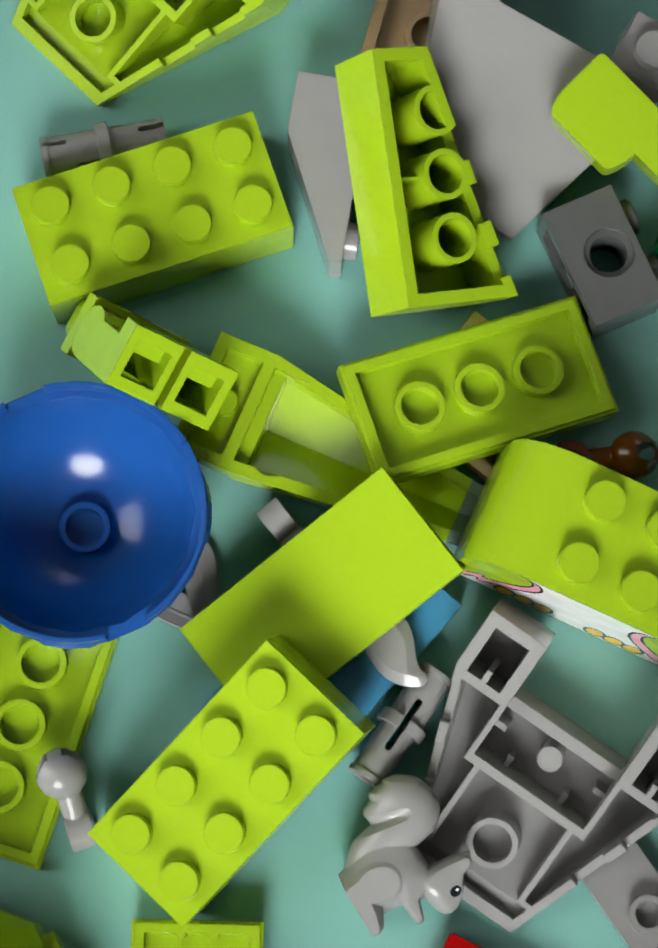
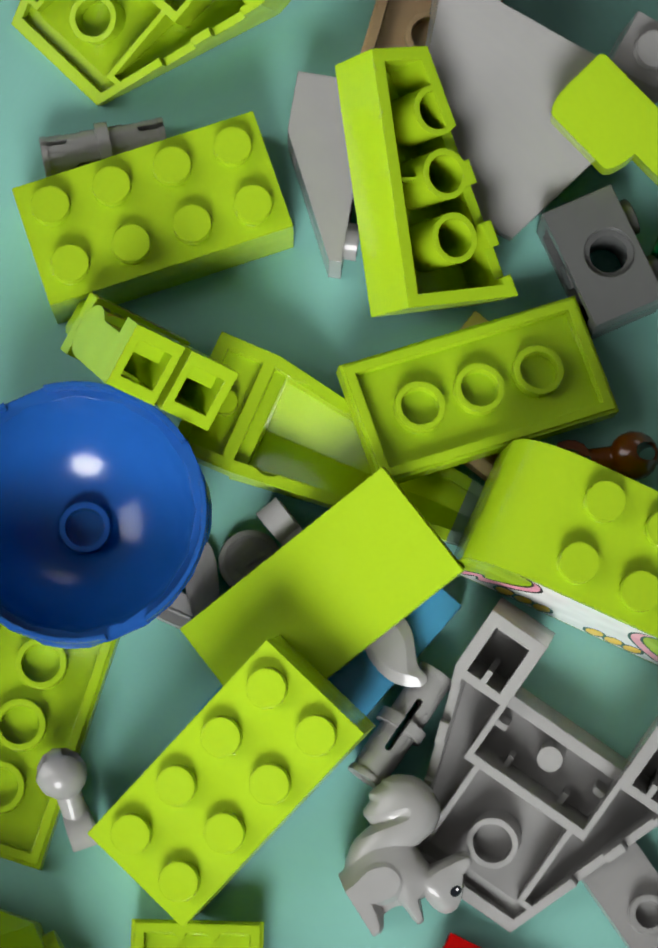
none -> light grey piece [219,530,279,588]

